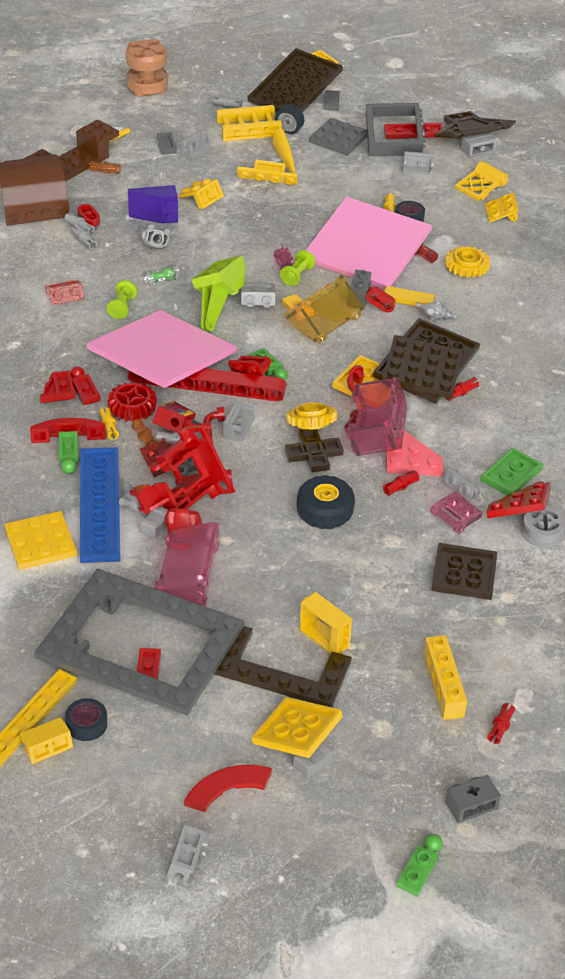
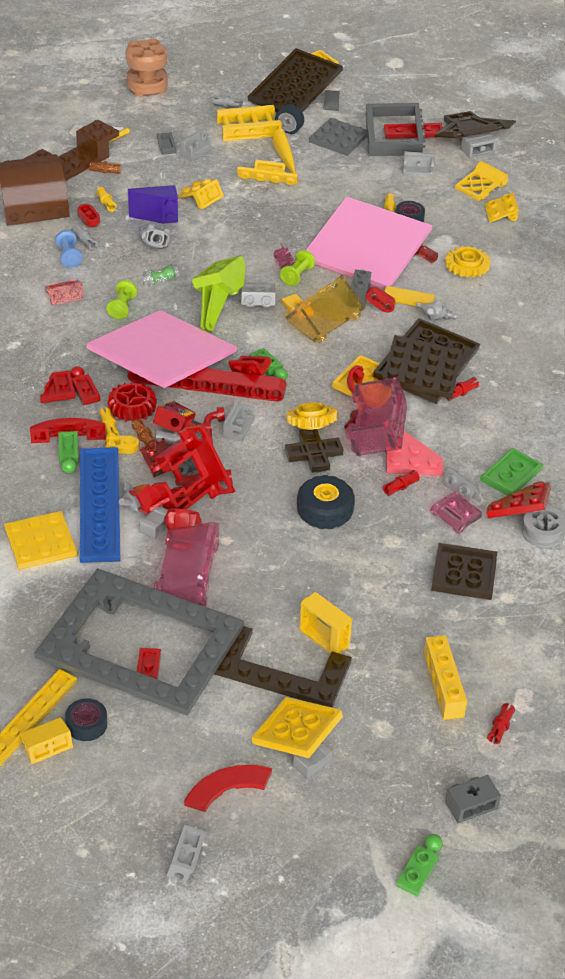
light grey pin [65,212,95,234] -> none
none -> medium blue hose [55,230,83,268]
none -> yellow pin [96,187,117,212]
none -> yellow plate [105,433,139,454]

